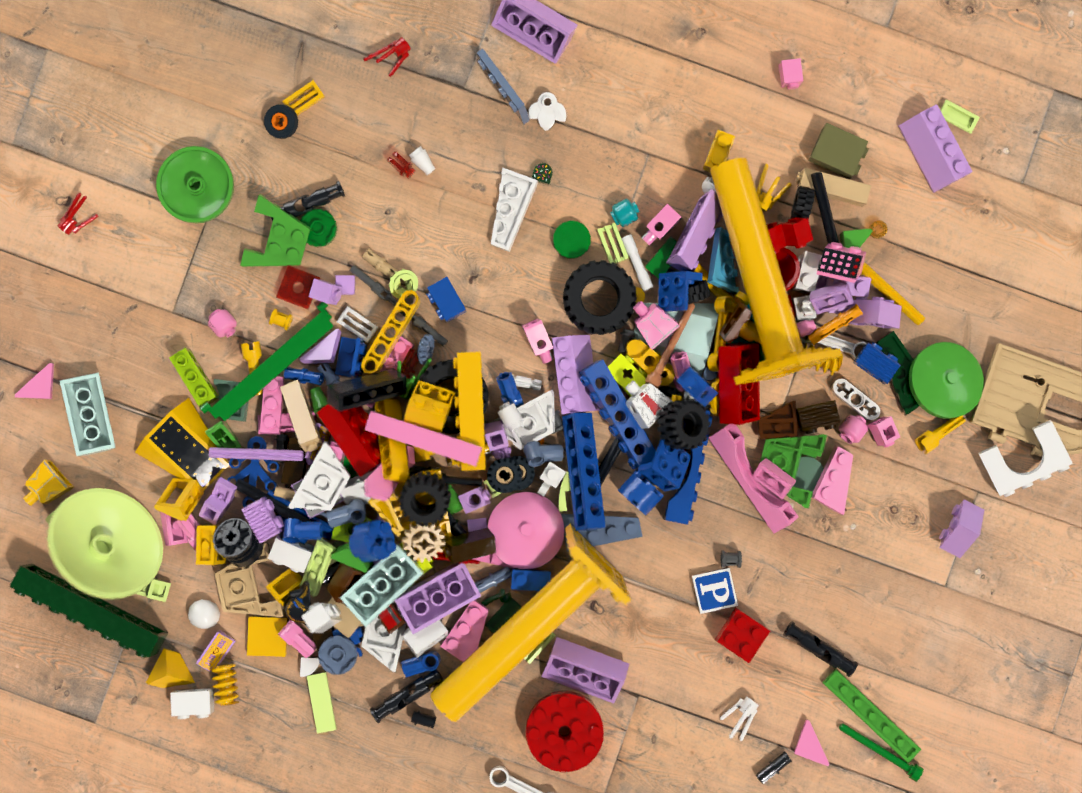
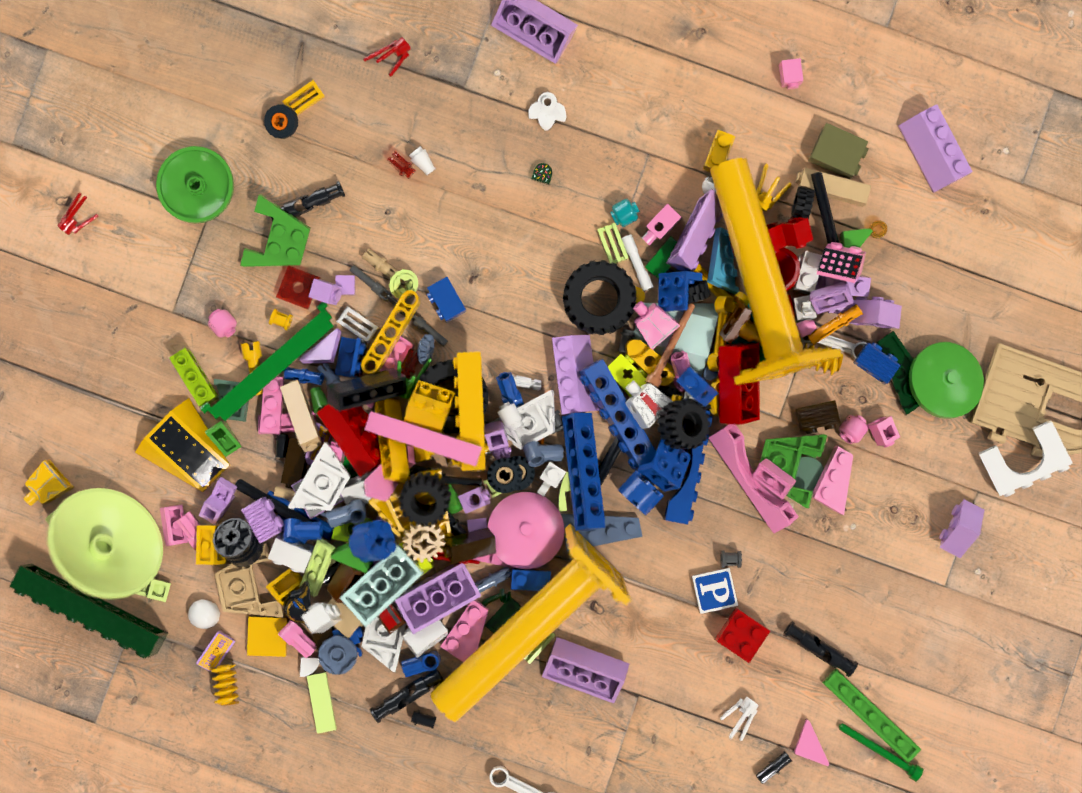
bright pink tile [15,363,54,399] -> none
light aqua brick [60,372,116,456] -> none
yellow slope [146,648,195,688] -> none
yellow tile [154,478,204,521] -> none
white brick [171,688,214,719] -> none
lavender axle [209,447,304,461] -> none
blue plant [227,436,280,508] -> none
green tile [300,209,337,248] -> none
sand blue wing [477,49,530,124] -> none
white wing [491,167,538,252] -> none
bright pink torso [522,318,553,364] -> none
red brick [526,690,604,772] -> none
green tile [553,221,591,259] -> none
reddish brown wing [758,401,798,440] -> none
white beam [831,379,880,420] -> none
yellow axle [862,262,925,325] -> none
yellow piece [915,415,966,454] -> none
yellowish green tile [940,99,980,134] -> none

